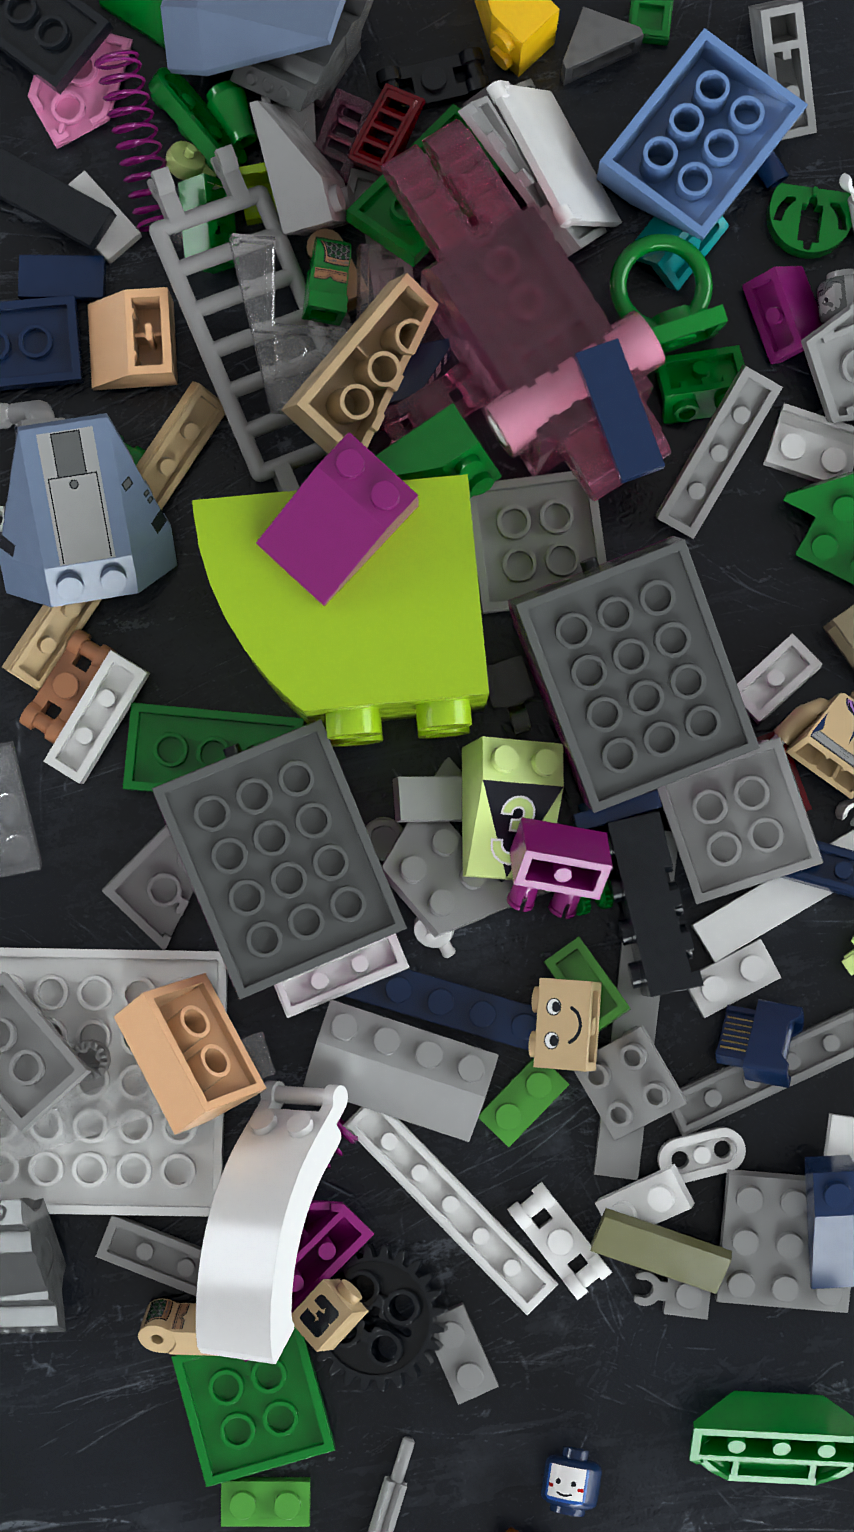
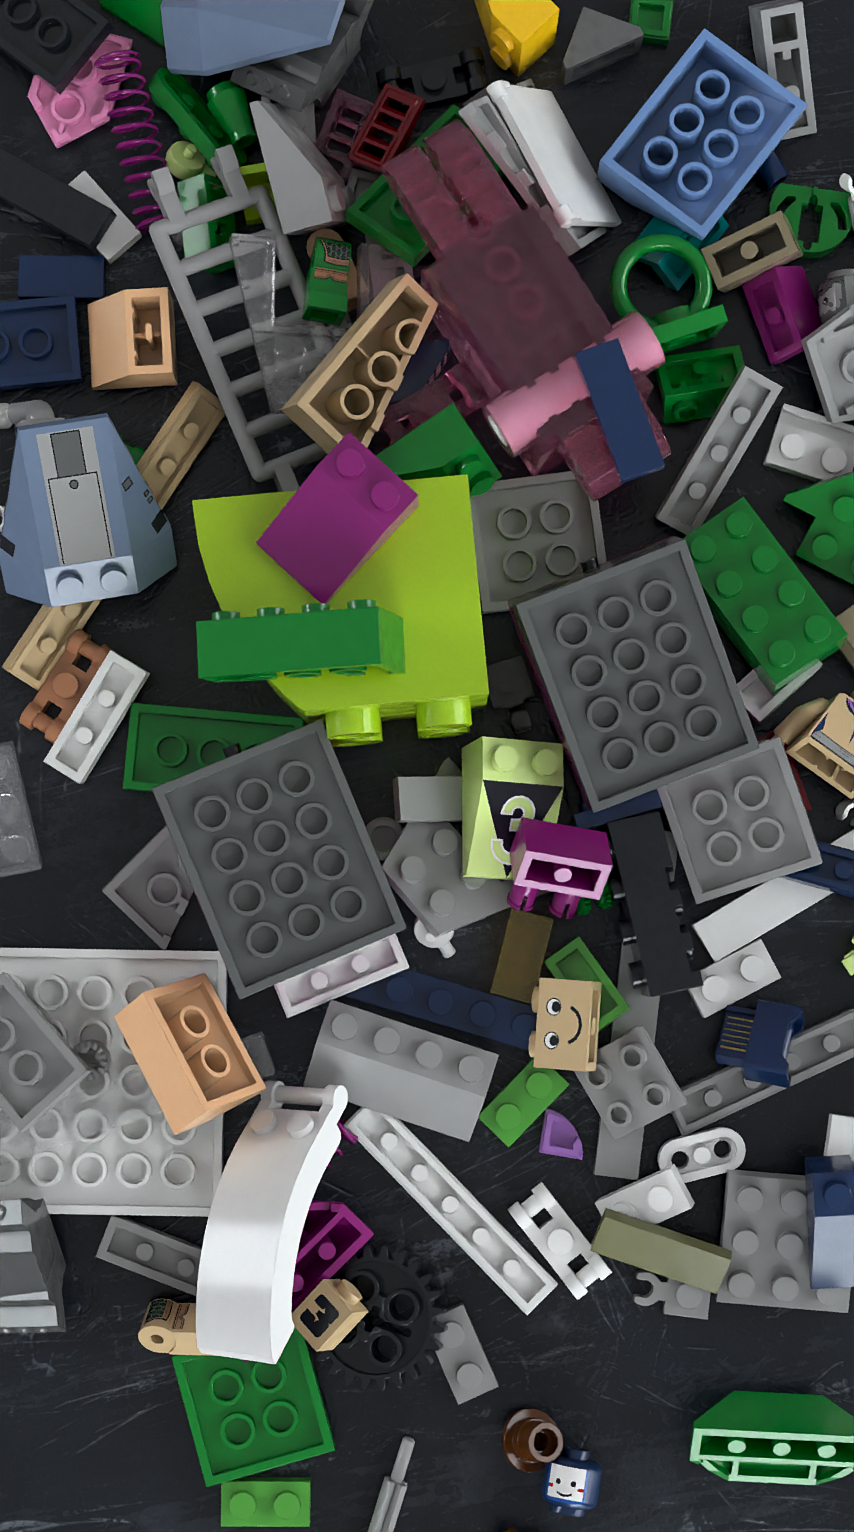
none -> green wedge [196,599,405,682]
none -> clear yellow plate [490,908,554,1004]
none -> reddish brown piece [501,1409,563,1473]
none -> medium lavender tile [538,1108,583,1160]
none -> green brick [683,496,848,695]
none -> dark tan brick [701,210,803,293]

